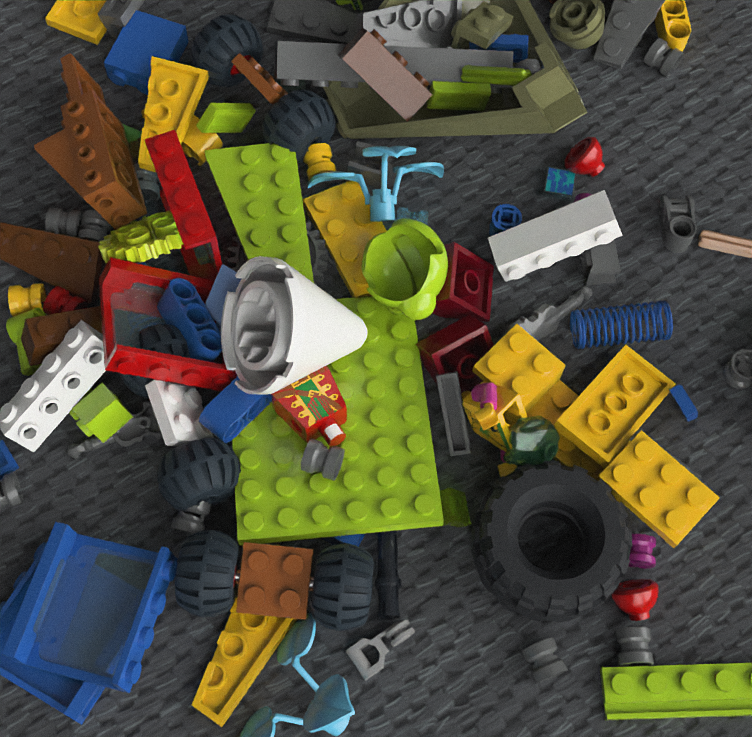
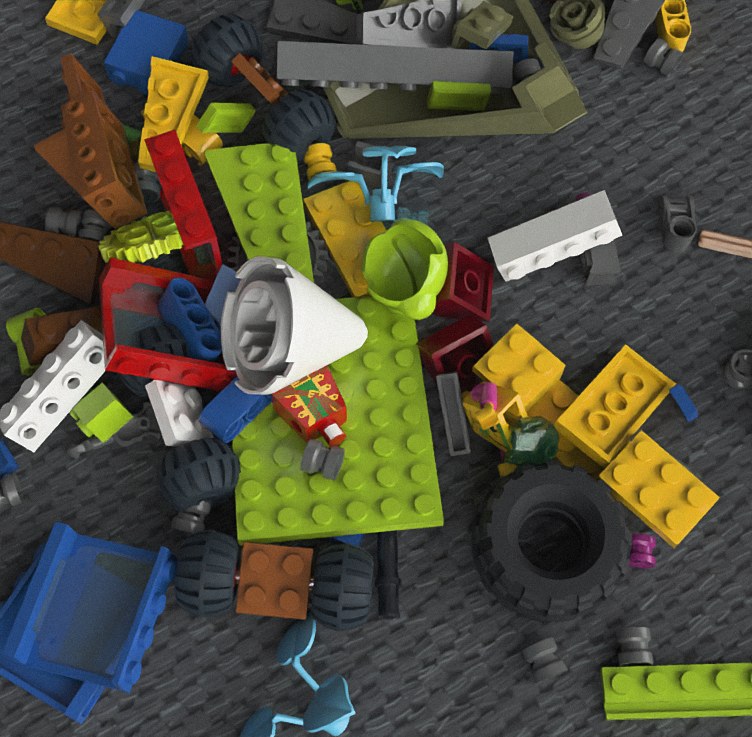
yellow wheel [8,283,46,317] -> none
red wheel [43,286,88,315] -> none
yellow wing [192,597,297,727] -> none
brick [338,28,432,122] -> none
light grey piece [346,620,415,681] -> none
clear neon green tile [440,488,471,527] -> none
lime axle [460,65,532,86] -> none
blue wheel [489,204,522,236] -> none
dark grey piece [505,286,593,341] -> none
tile [542,166,577,201] -> none
red brick [565,137,605,177] -> none
blue piece [570,300,673,350] -> none
red brick [611,579,659,621] -> none

